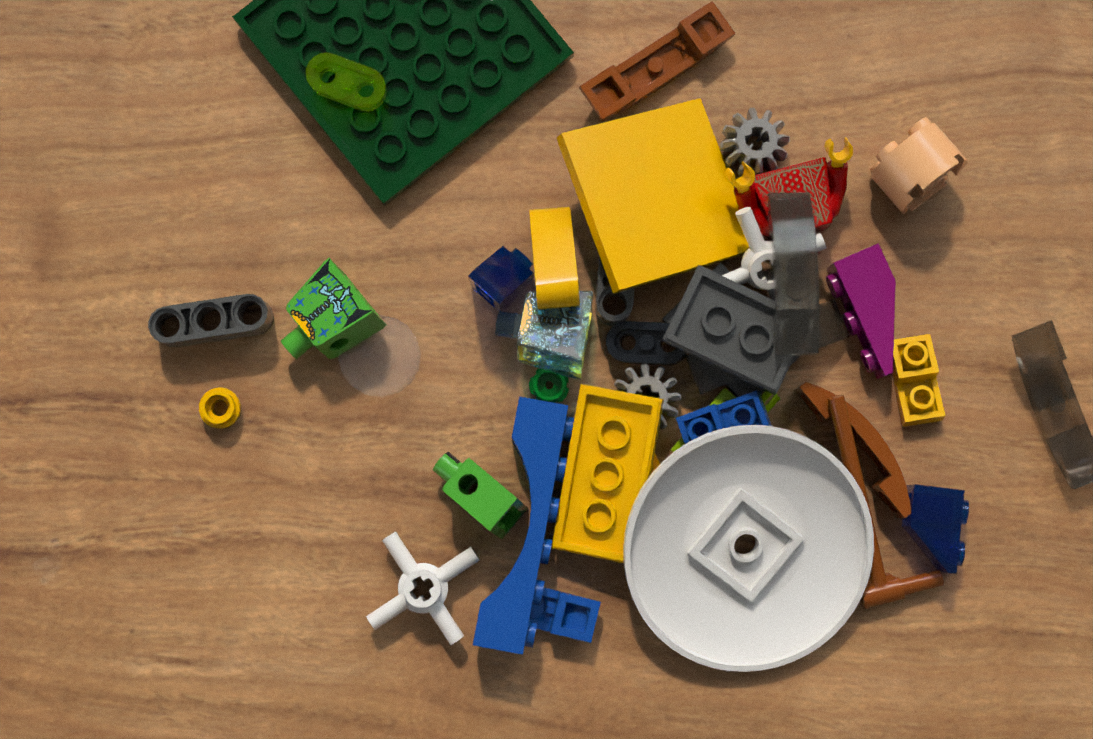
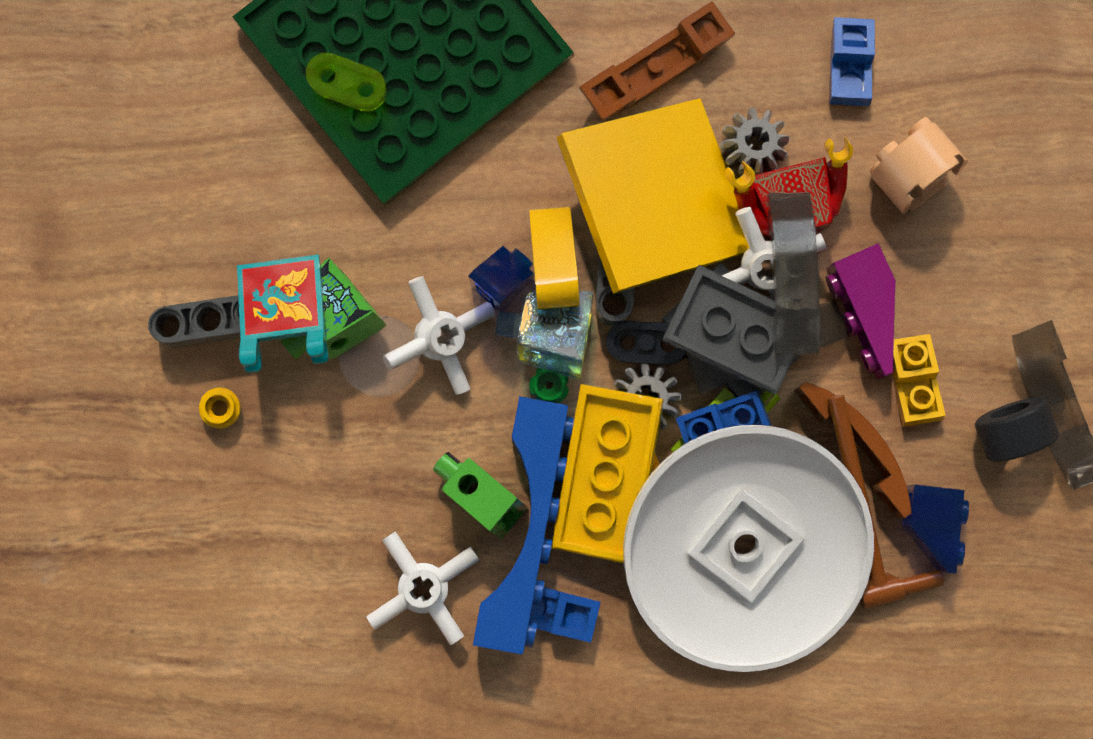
none -> flag [237,254,329,373]
none -> white bar [383,276,495,395]
none -> slope [829,17,875,106]
none -> black tyre [975,398,1059,462]

